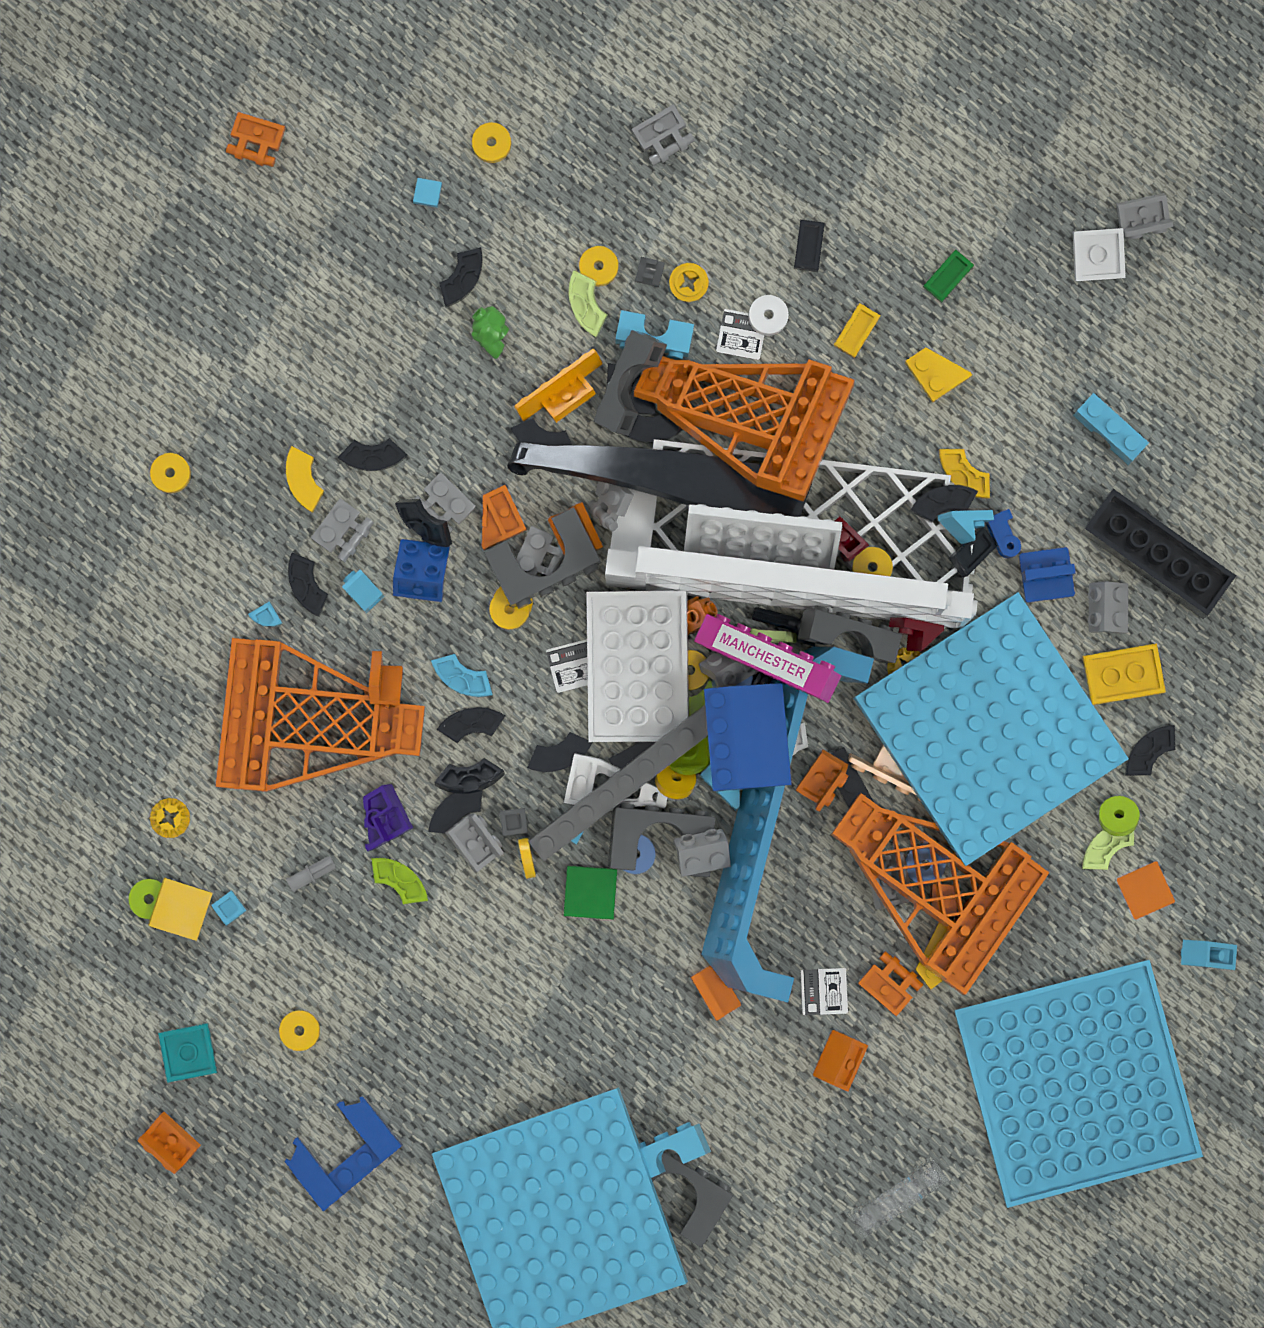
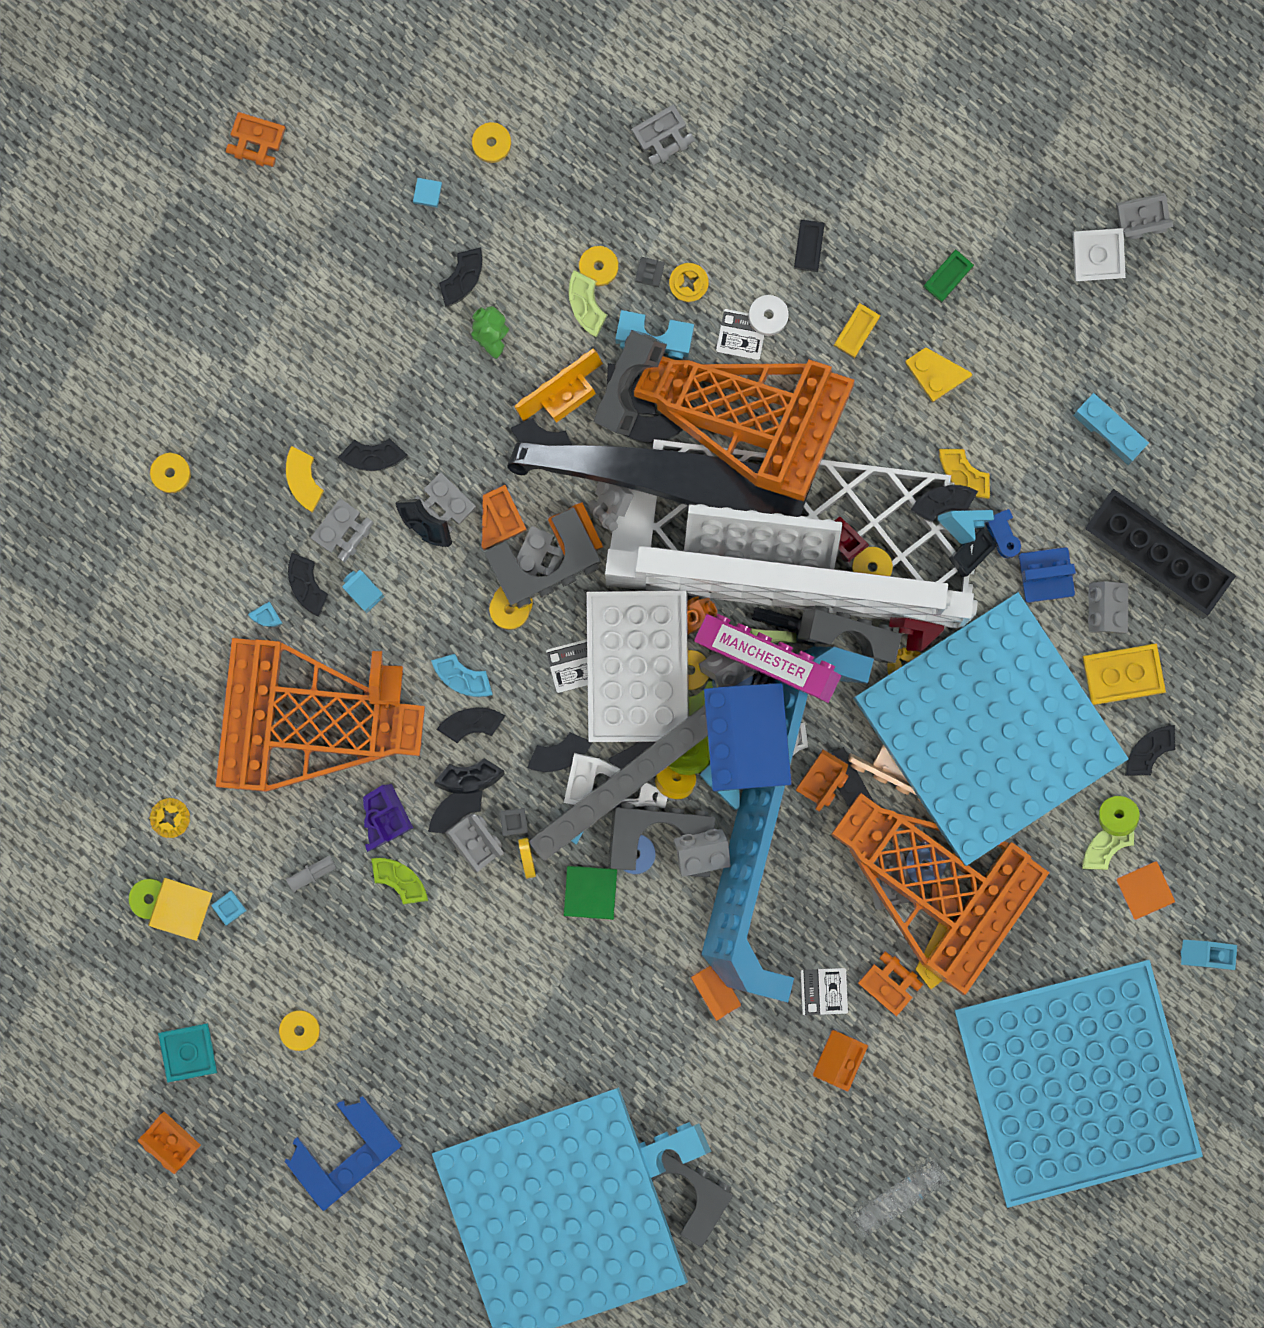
blue bracket [393,539,450,602] -> none

